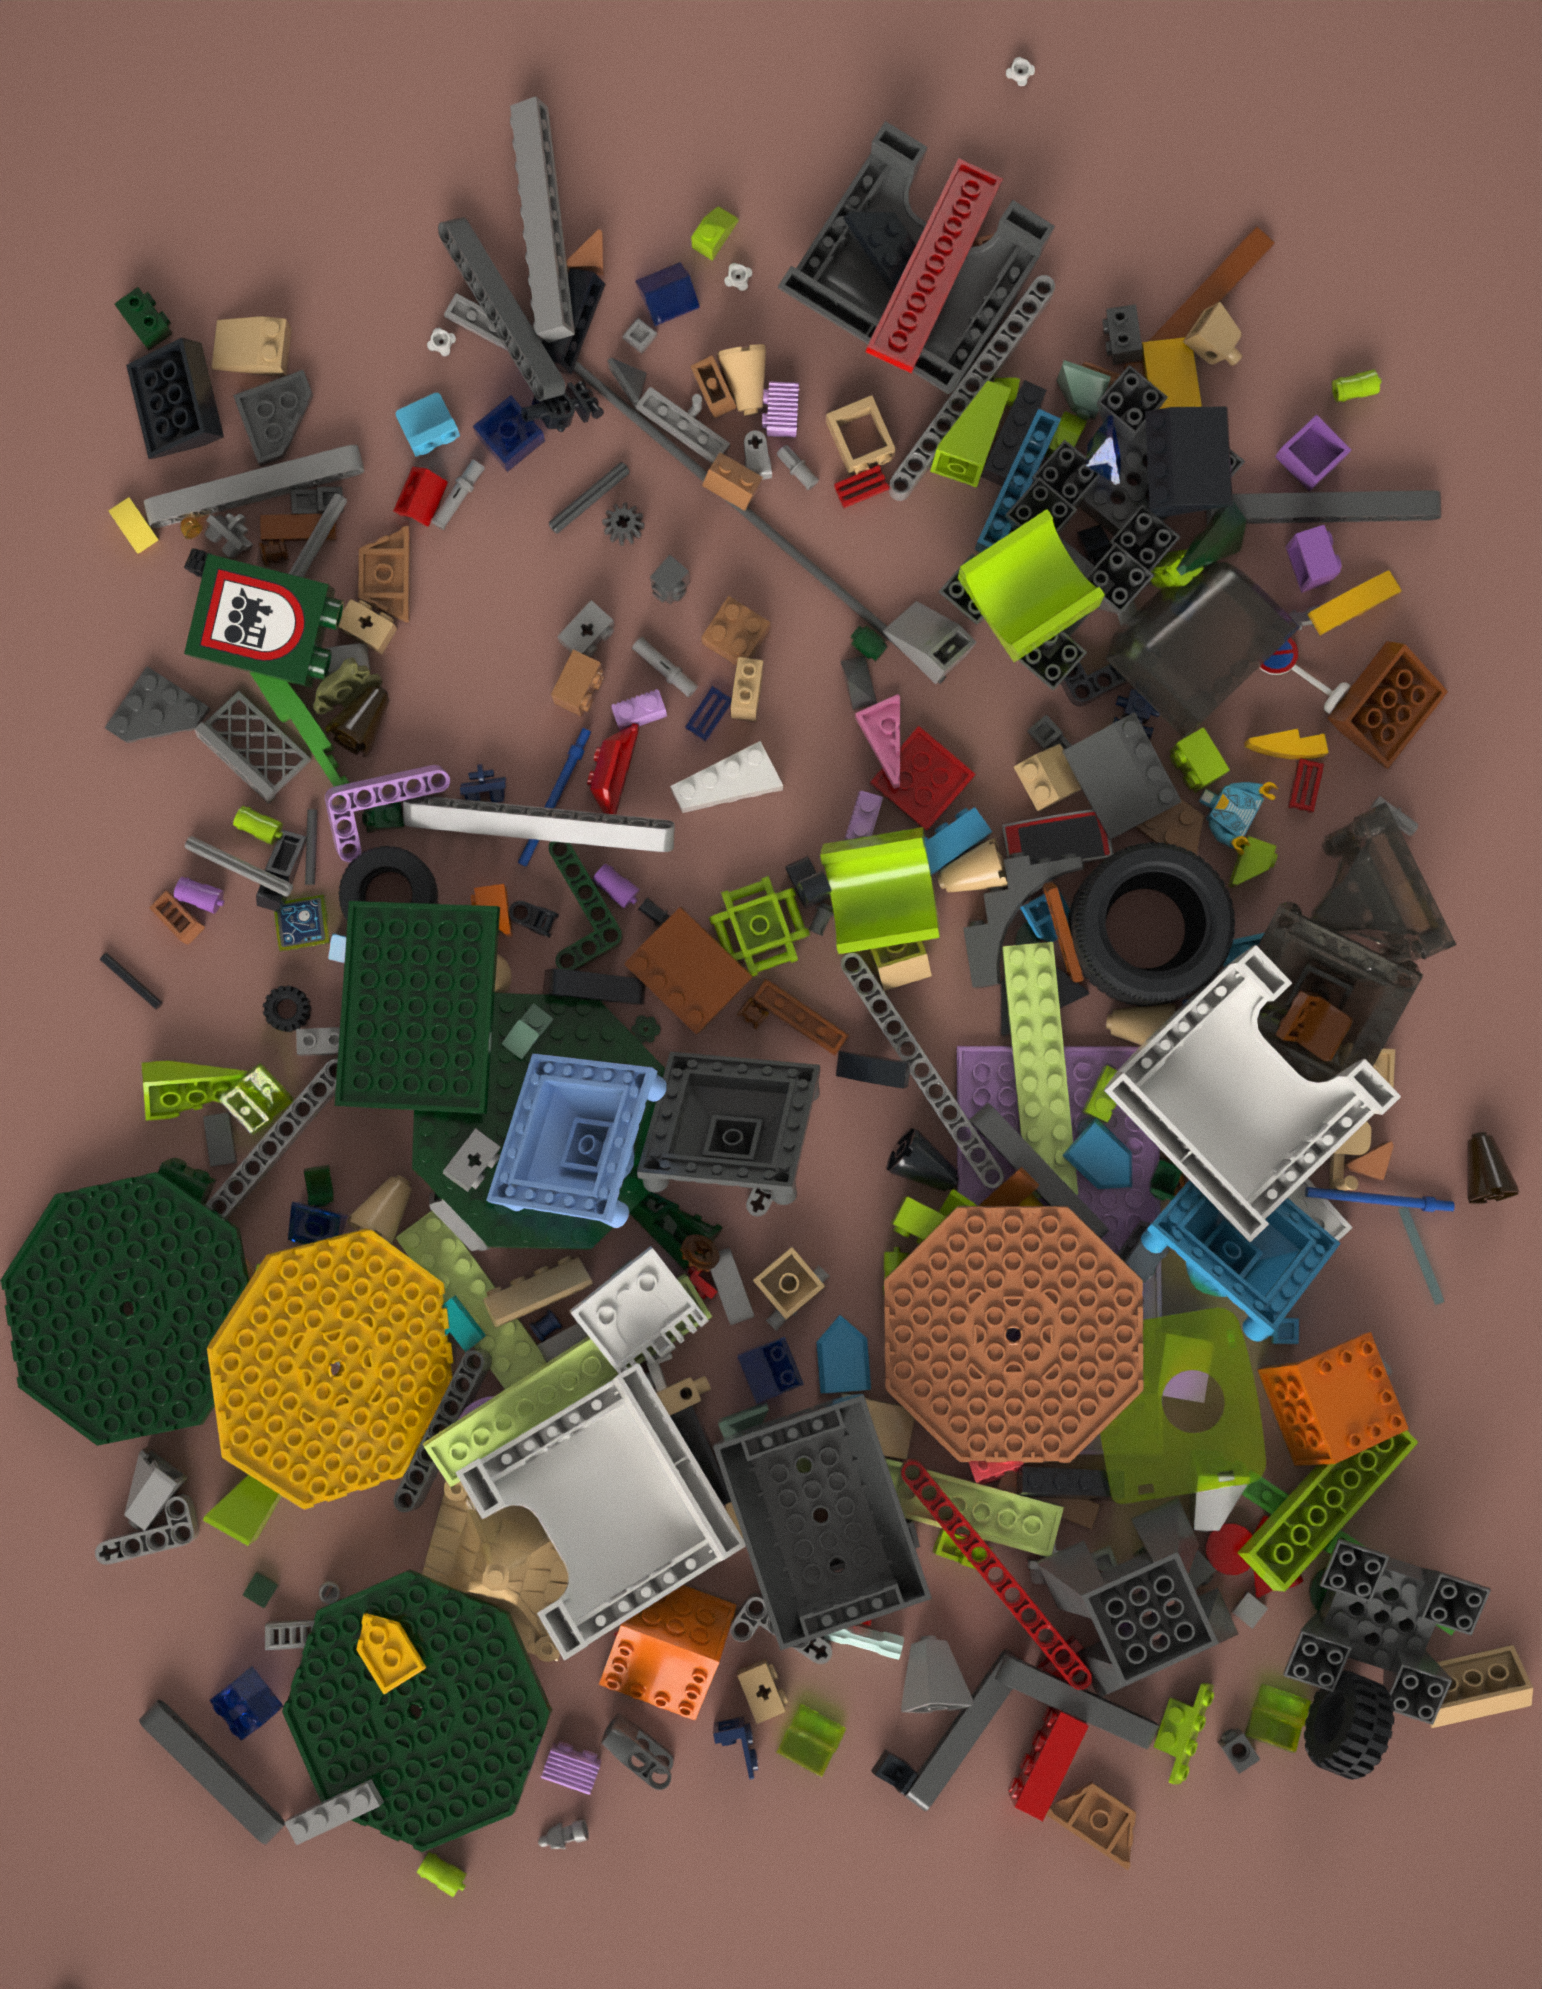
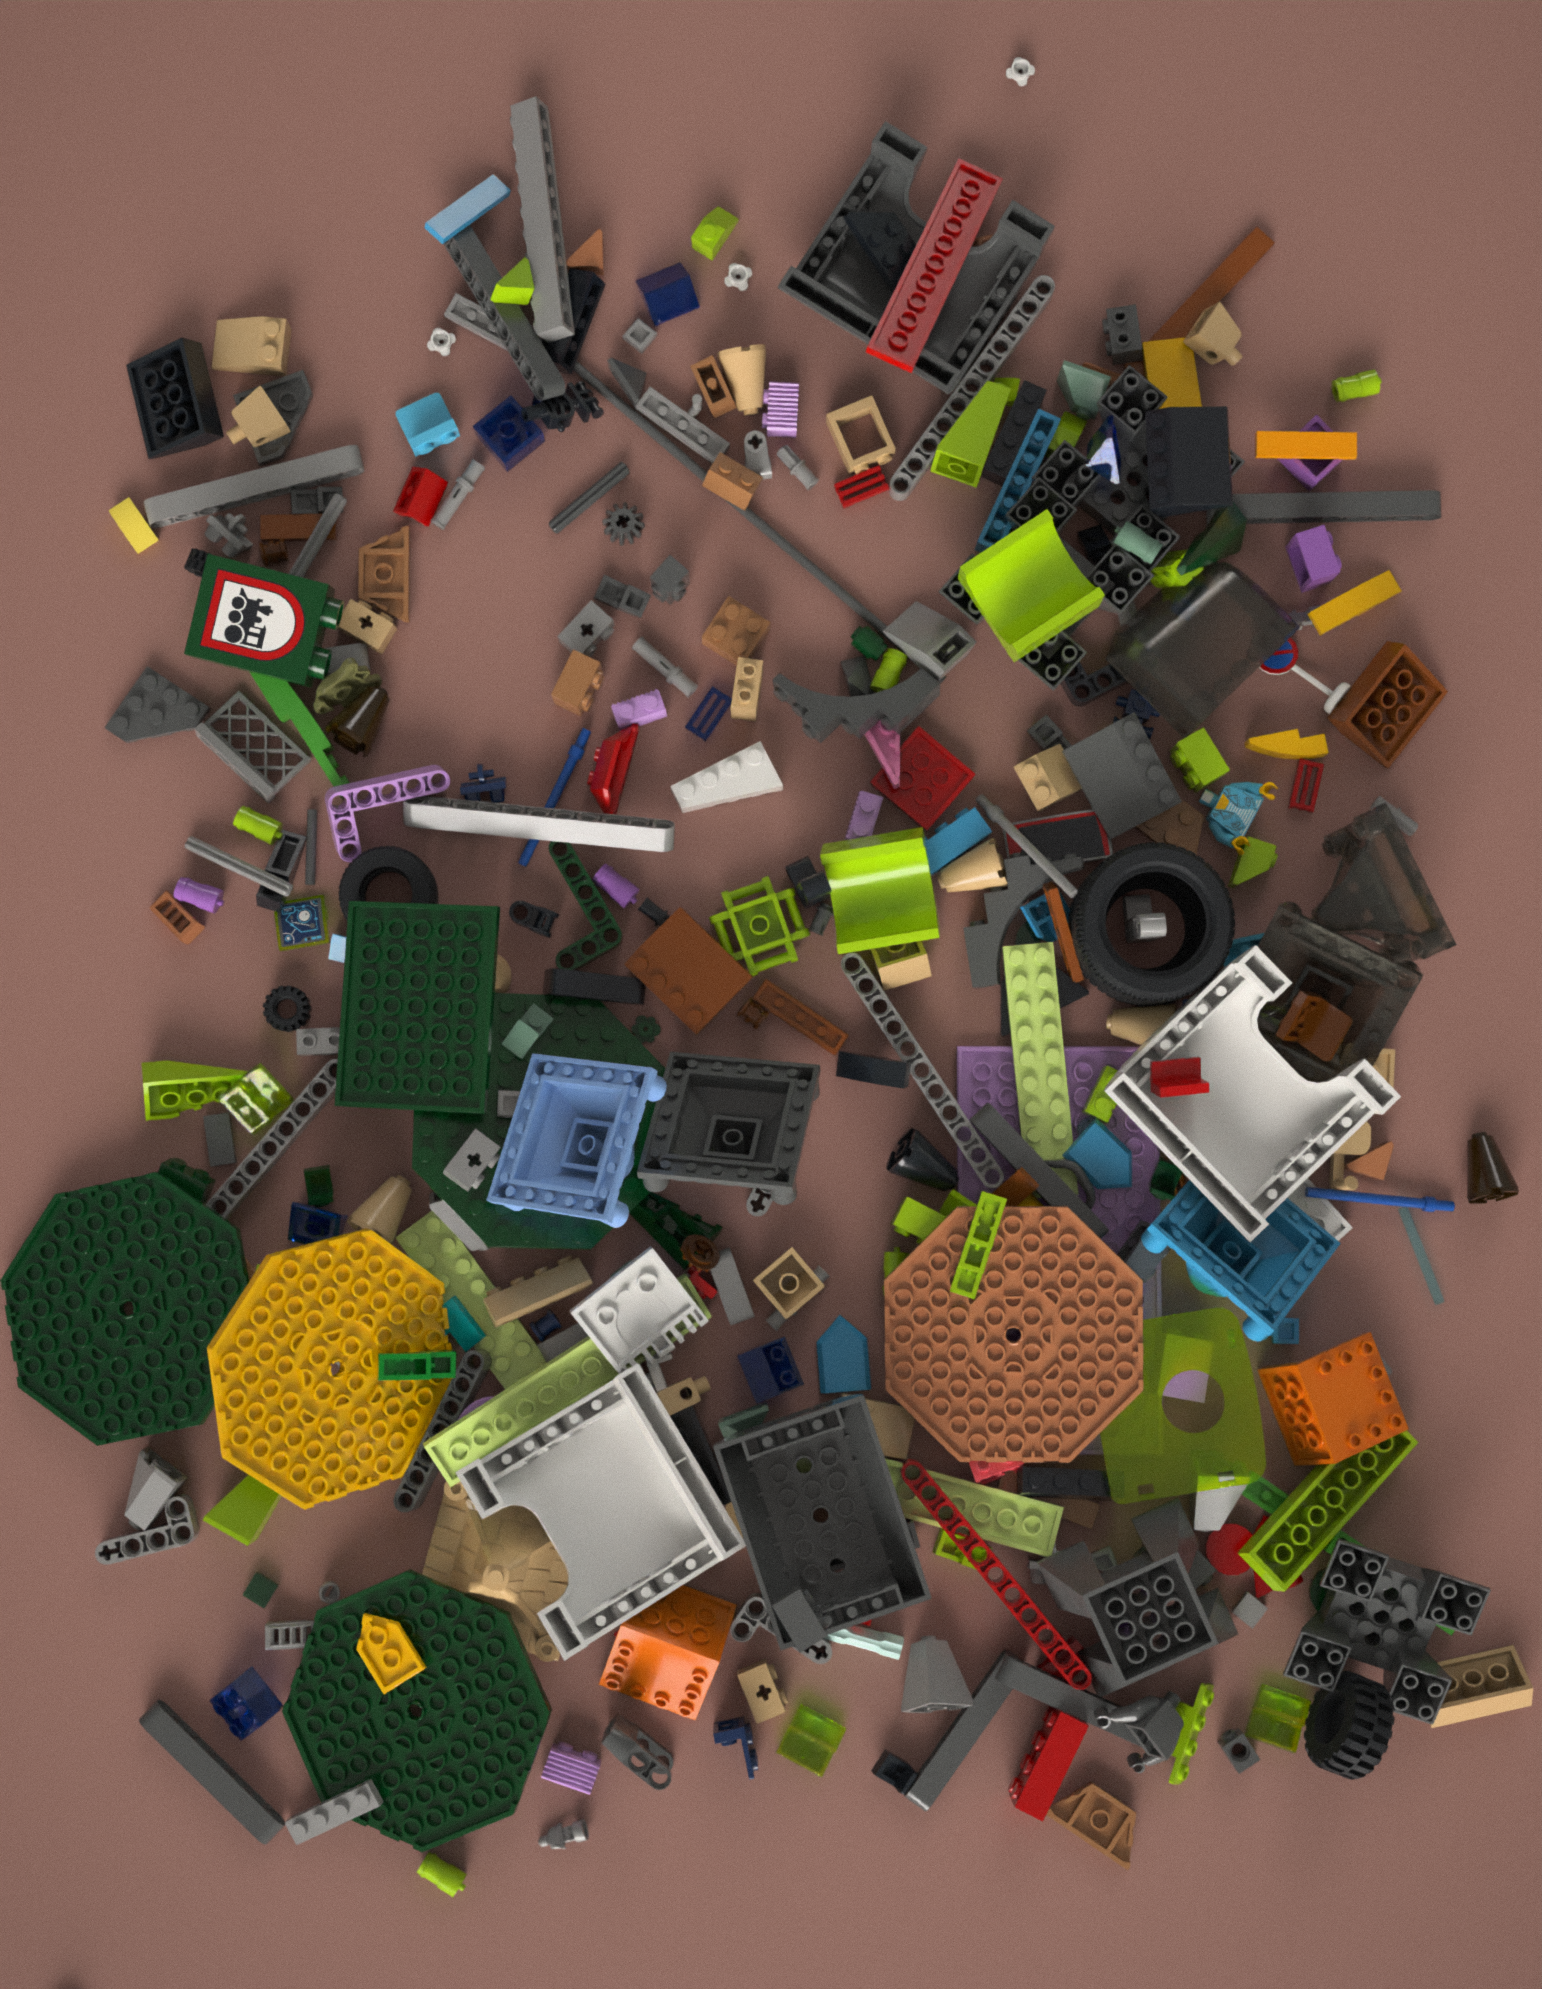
black bar [100,953,163,1010] -> none
dark green brick [114,287,173,351] -> none
clear yellow hinge [180,517,202,539] -> none
dark green bracket [362,802,404,833] -> none
orange slope [471,884,513,937] -> none
none -> tan torso [226,385,291,447]
none -> green slope [377,1350,456,1381]
none -> dark azure tile [424,174,511,244]
none -> lime slope [490,257,535,305]
none -> light grey tile [497,1090,520,1118]
none -> dark grey slope [593,575,651,618]
none -> dark grey brick [772,1585,829,1653]
none -> dark grey arch [773,668,940,743]
none -> lime piece [870,648,908,693]
none -> lime slope [950,1191,1007,1299]
none -> light grey bar [976,794,1078,898]
none -> dark grey animal [1045,1159,1096,1210]
none -> dark grey torso [1094,1691,1184,1773]
none -> sand green piece [1113,521,1163,564]
none -> light grey beam [1123,894,1167,943]
none -> red panel [1150,1057,1209,1098]
none -> light orange tile [1255,431,1357,459]

